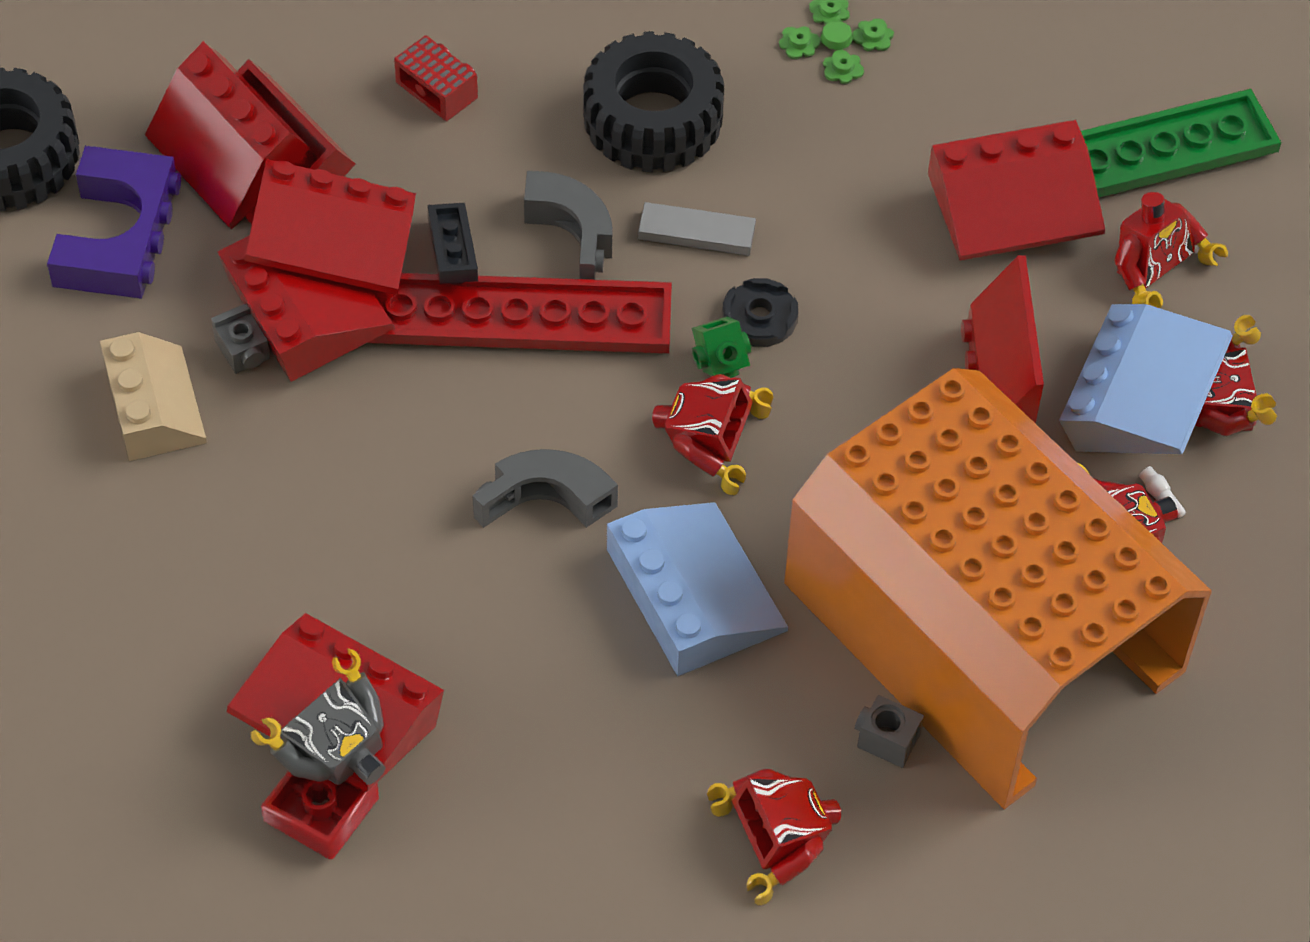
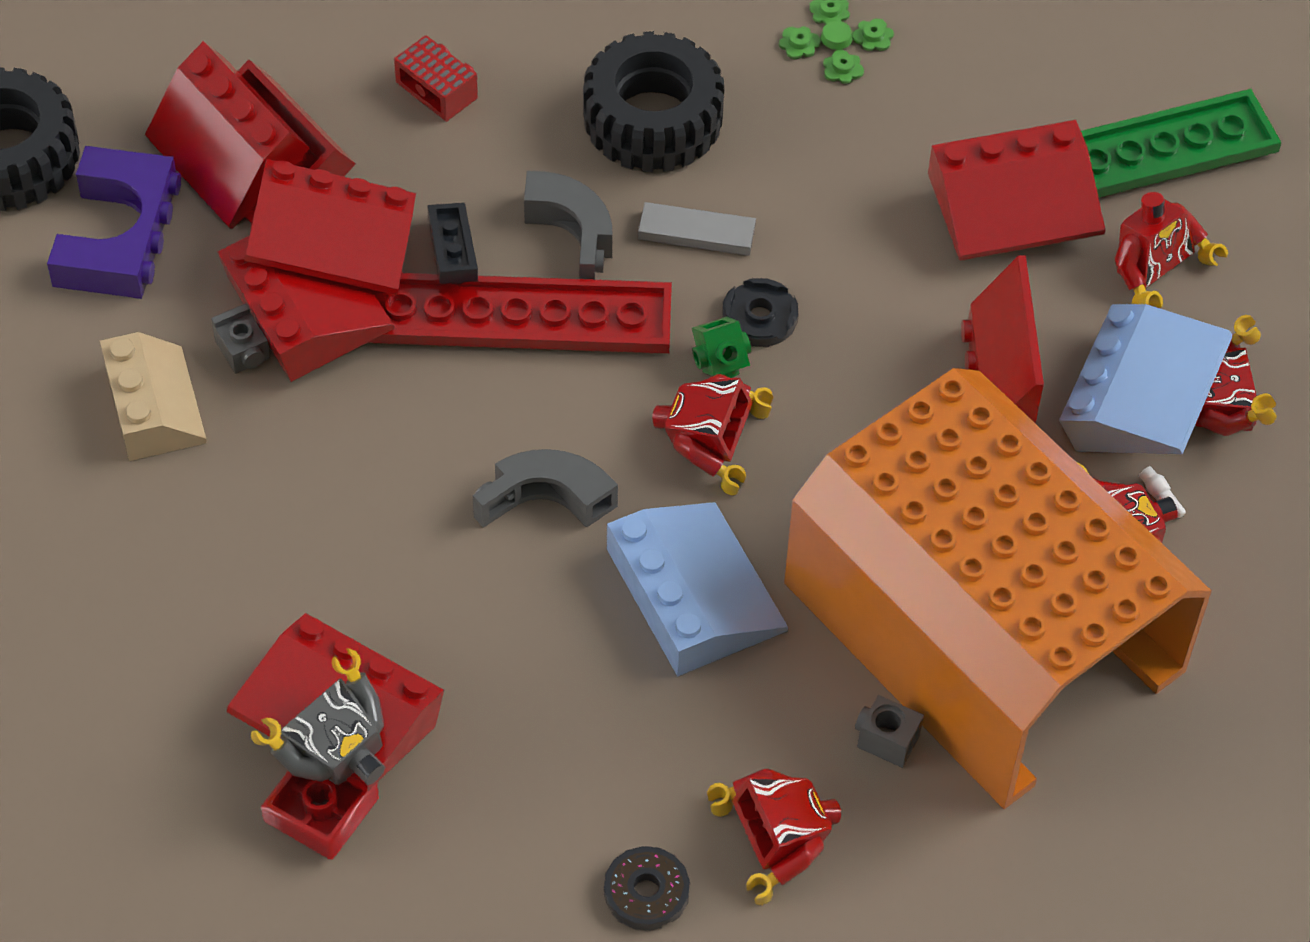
none -> tile [604,846,690,931]

